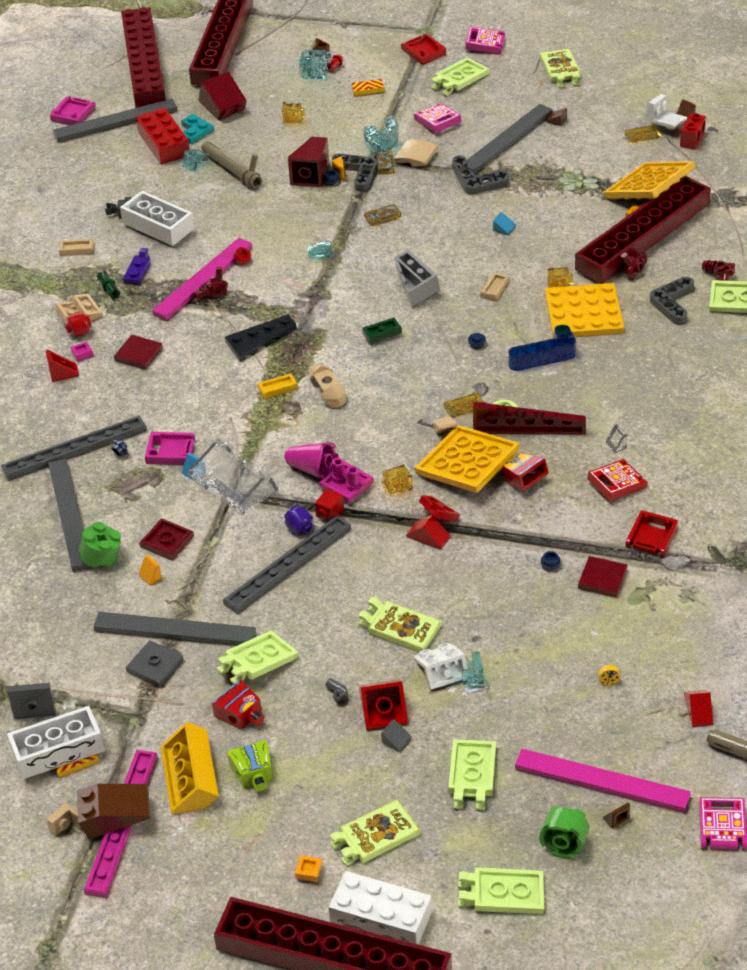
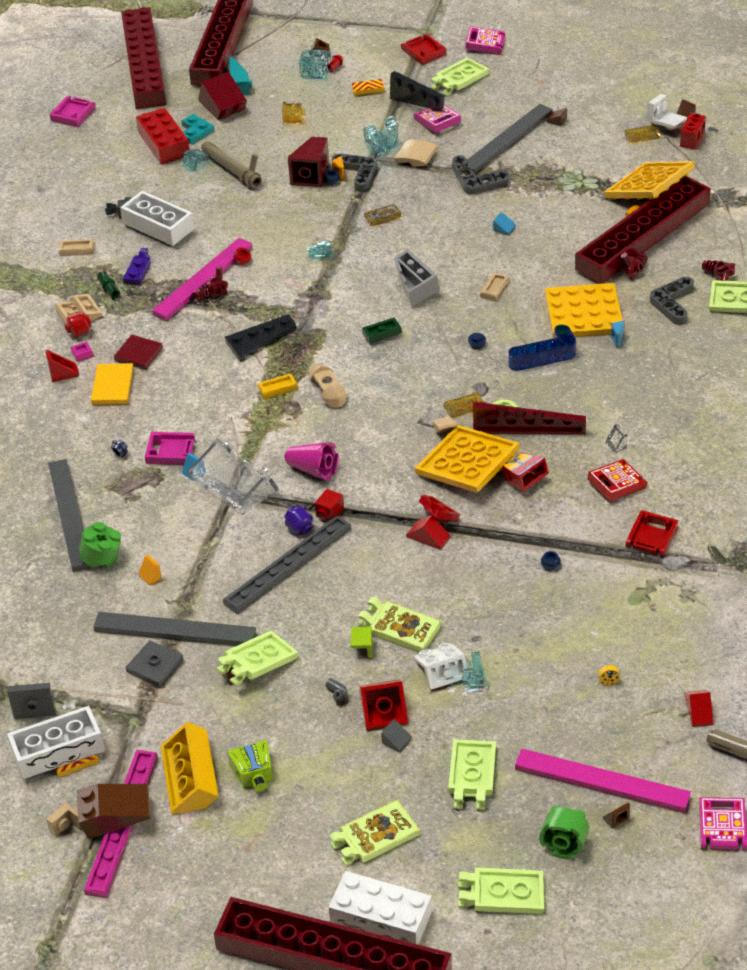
dark grey tile [1,415,147,481] -> none
dark grey tile [53,99,177,143] -> none
dark red tile [139,518,194,560] -> none
red torso [212,679,264,729] -> none
light orange plate [295,855,323,882] -> none
dark pink plate [320,458,374,504] -> none
tile [376,149,394,174] -> none
clear yellow brick [382,464,413,495] -> none
yellowish green tile [539,49,581,88] -> none
clear yellow brick [547,267,573,288] -> none
dark red tile [578,556,628,597] -> none
none -> yellow tile [91,363,134,405]
none -> teal slope [229,57,252,95]
none -> lime panel [351,627,373,658]
none -> black wing [390,71,445,111]
none -> dark azure slope [611,321,624,348]

